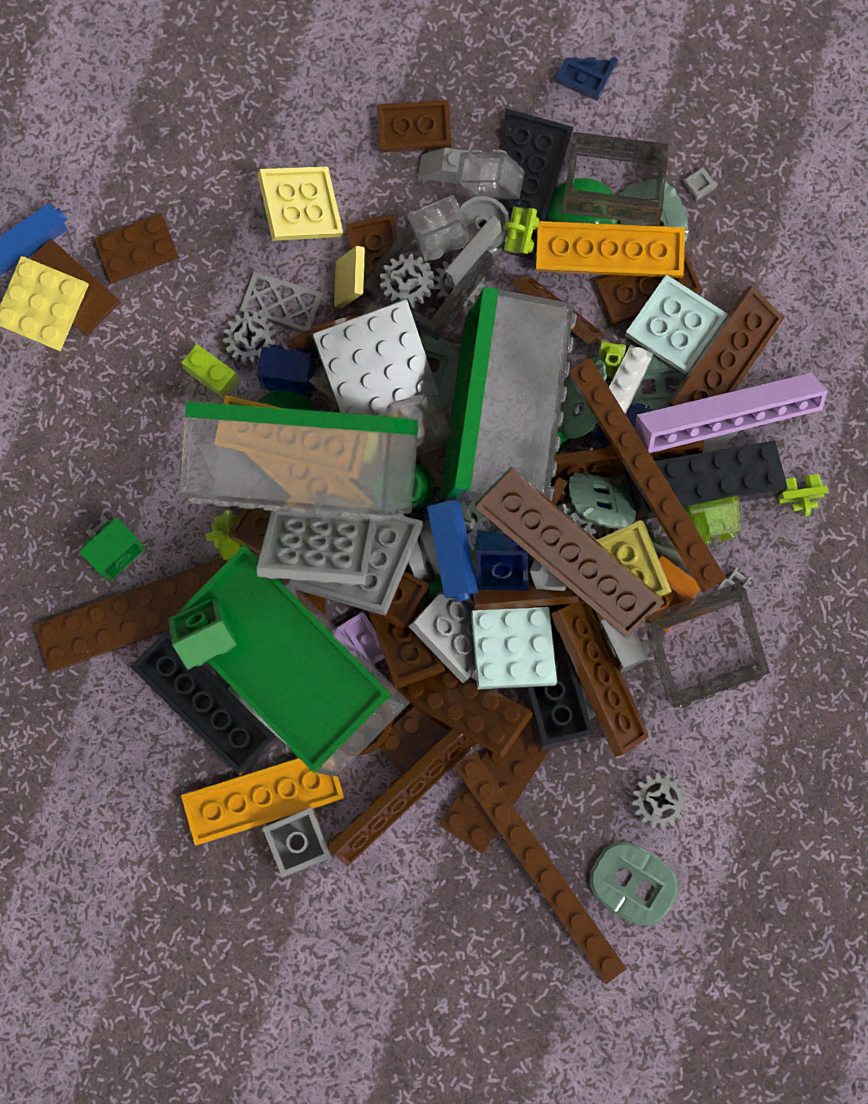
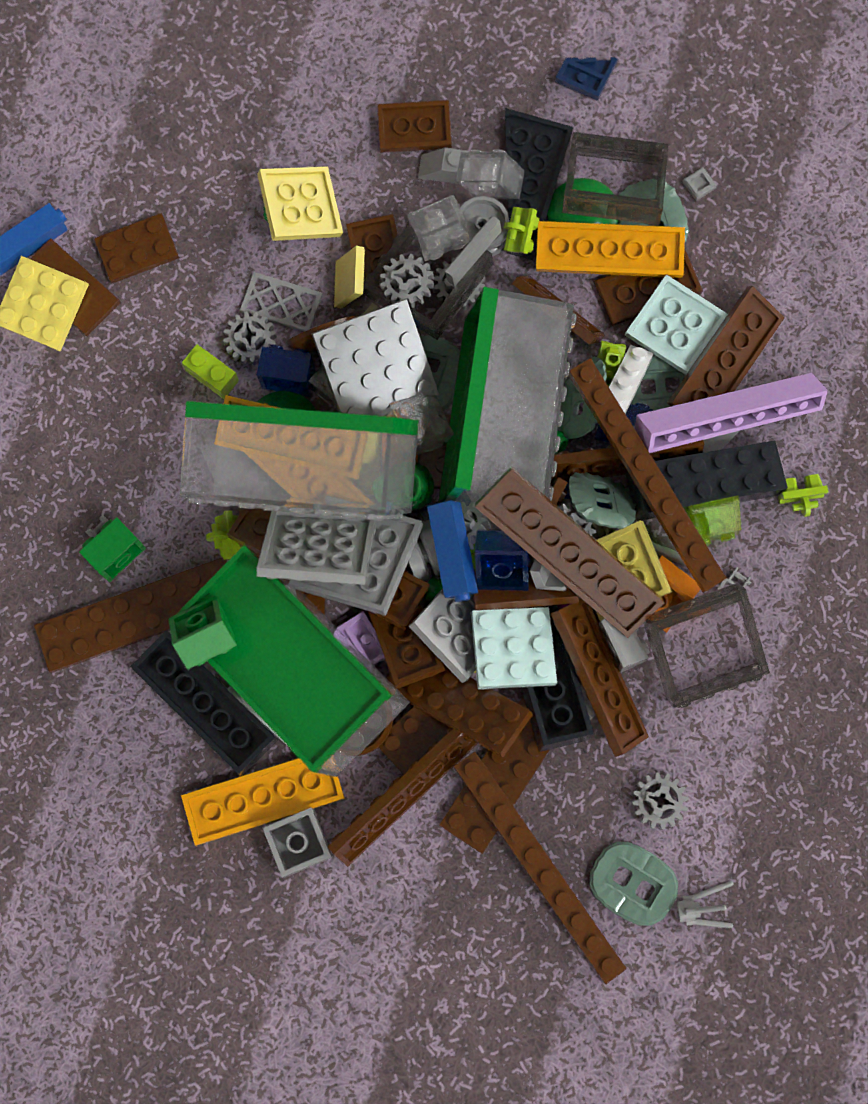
none -> light grey plant [677,881,733,928]

